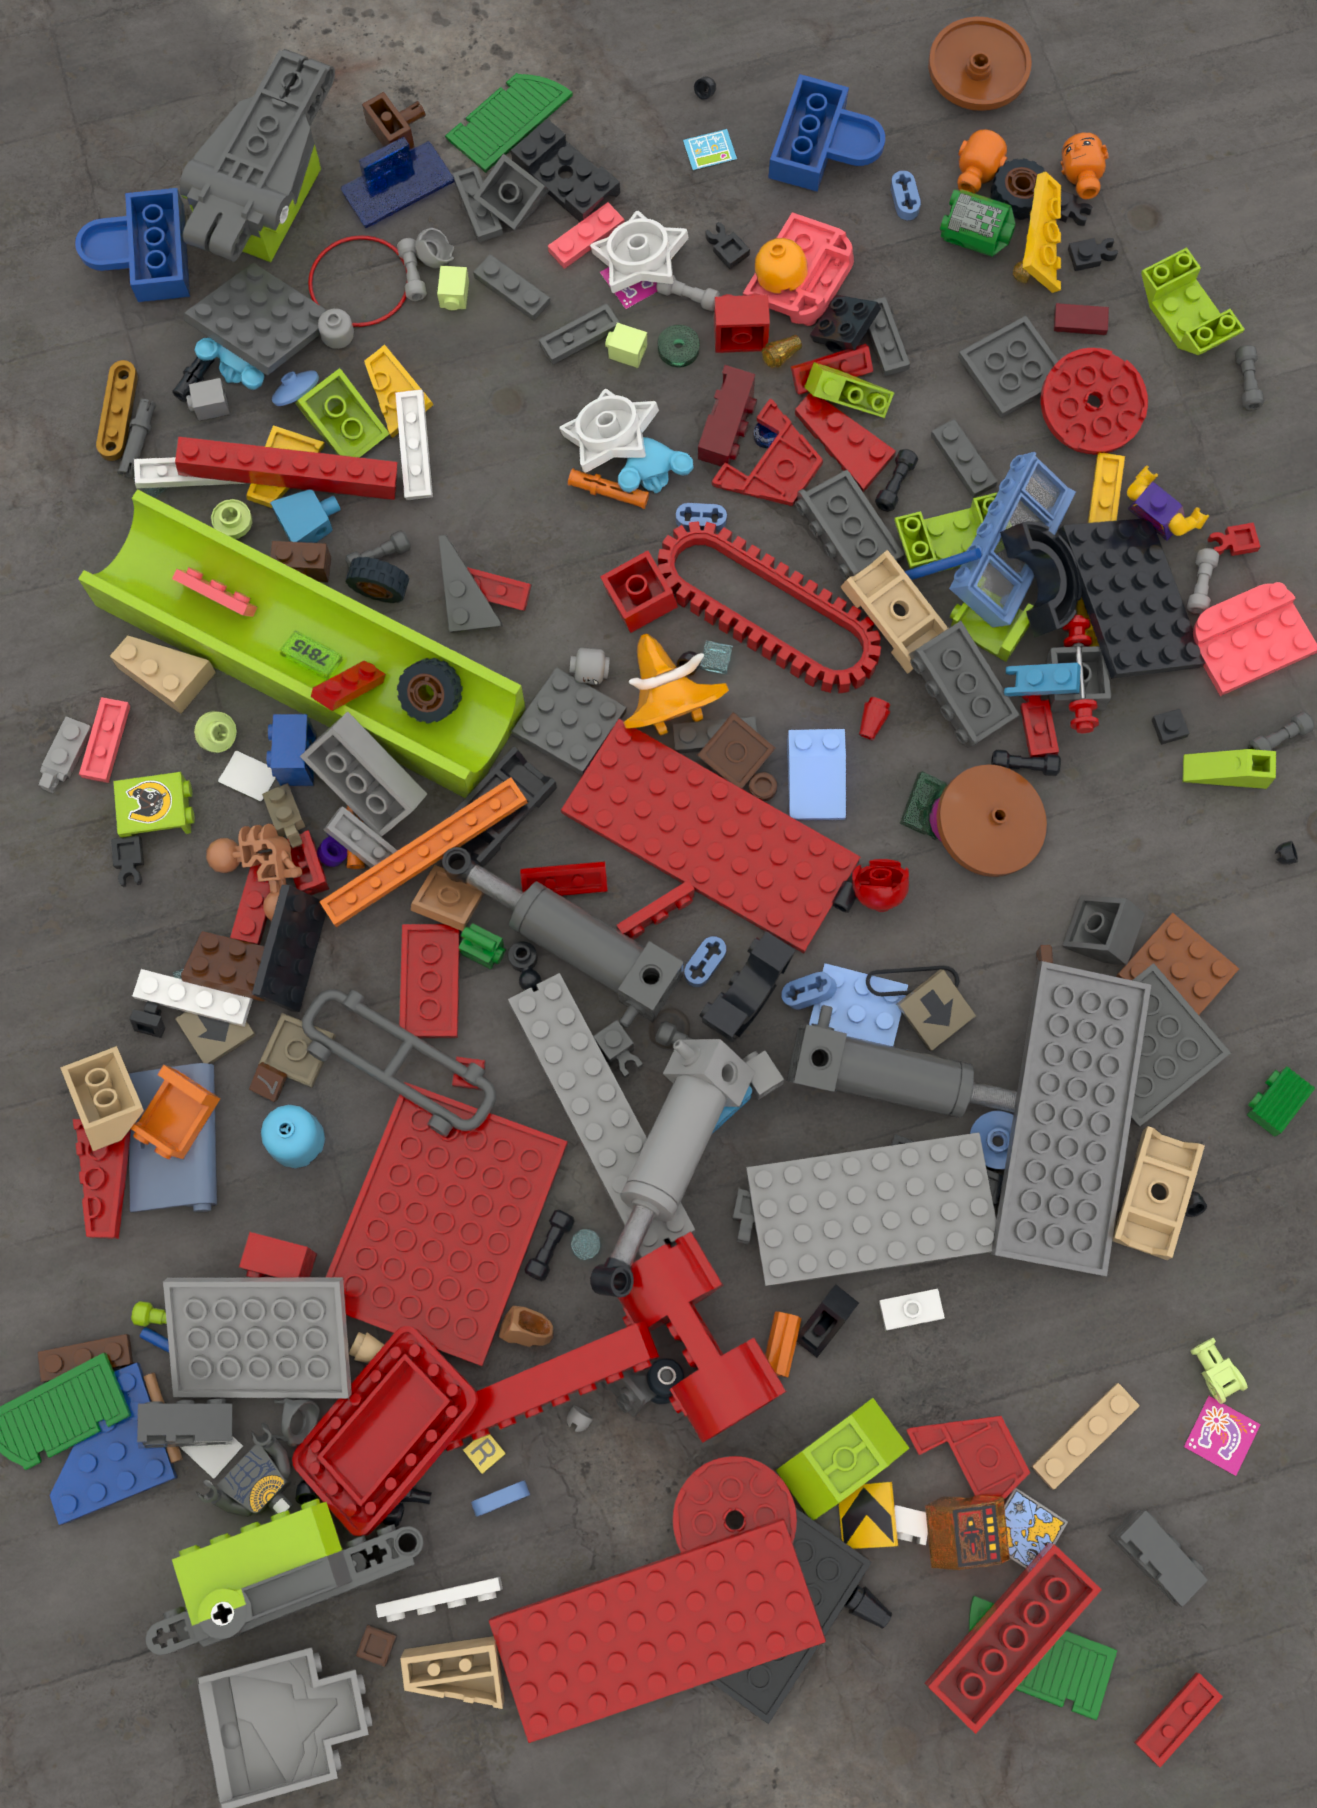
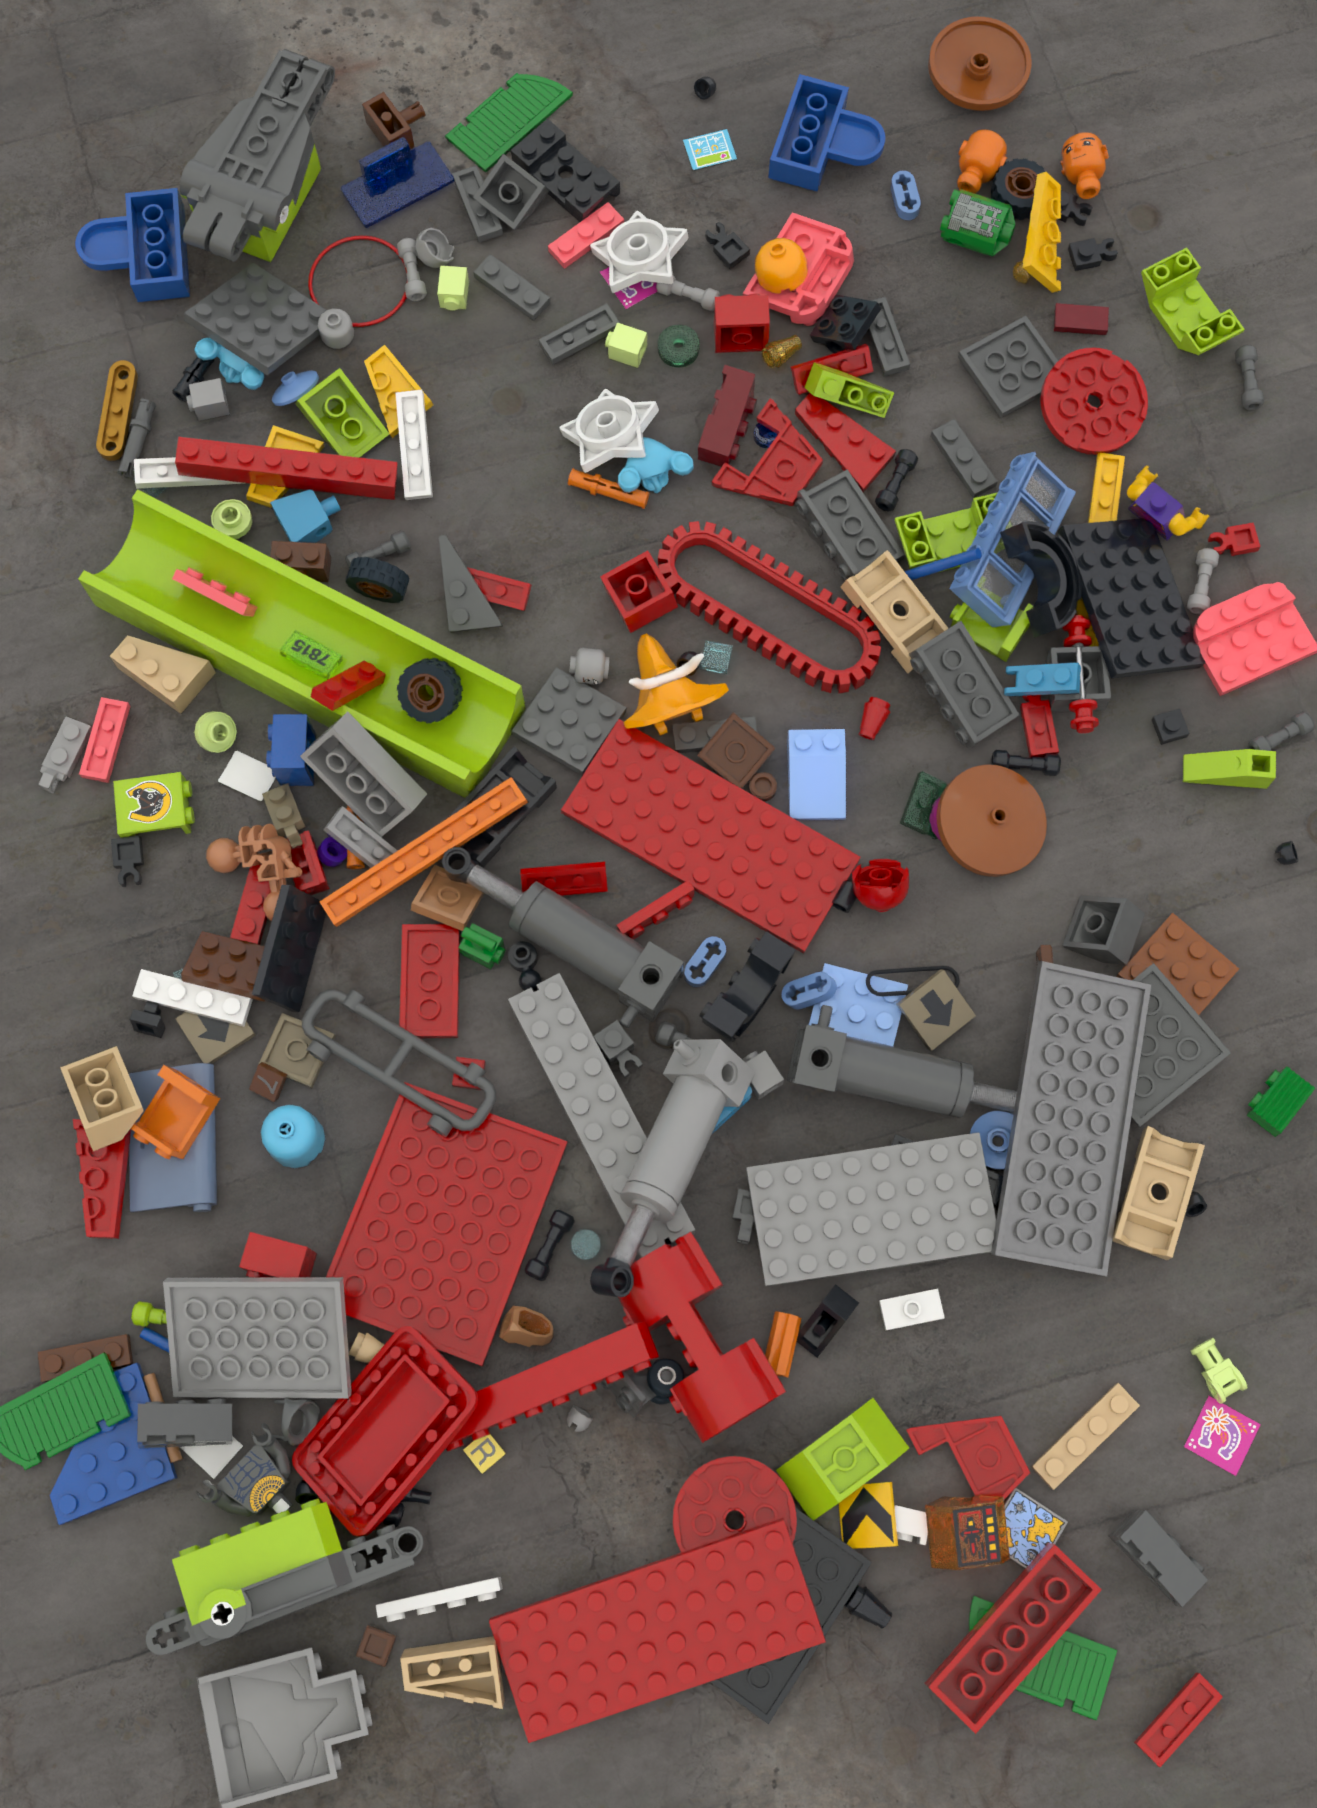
medium blue beam [471,1480,530,1517] -> none
medium blue beam [676,503,727,532] -> none

